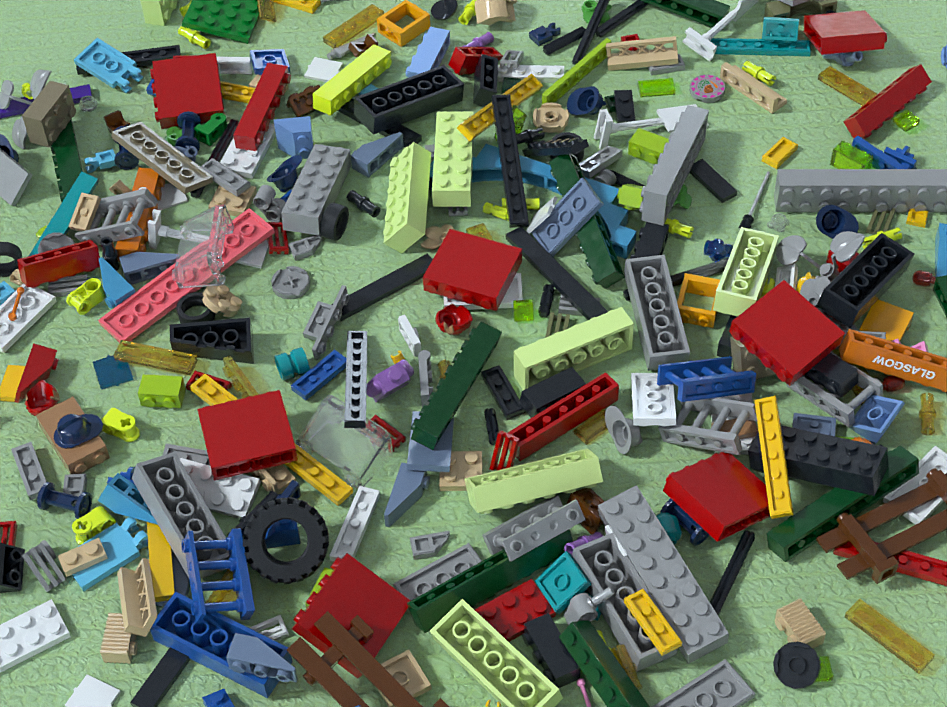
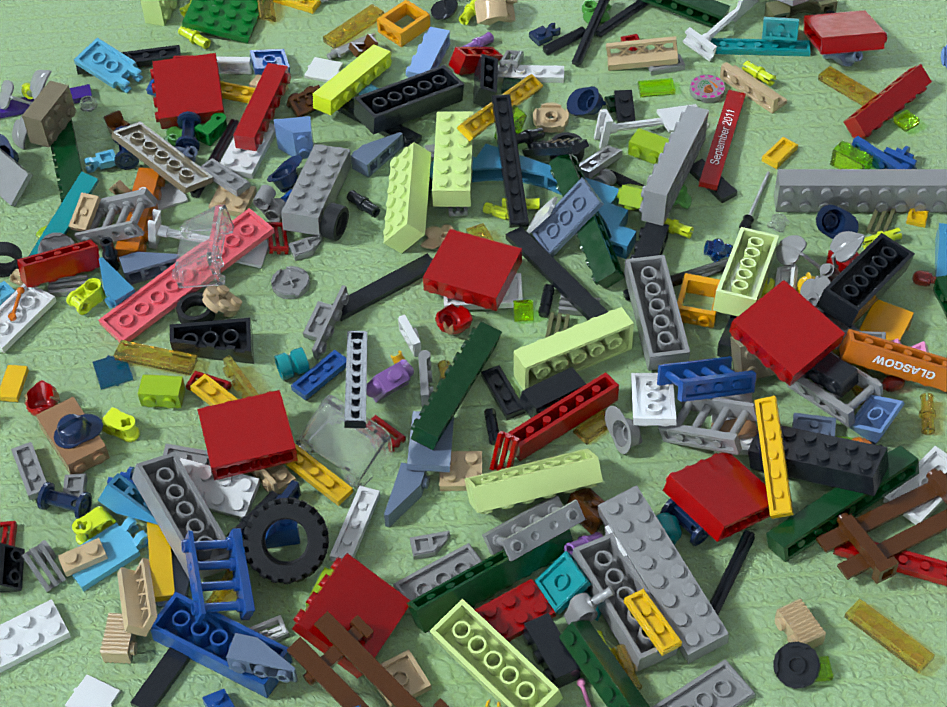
red slope [14,343,59,403] -> none
lime tile [542,38,612,104] -> none
none -> red tile [699,90,746,190]

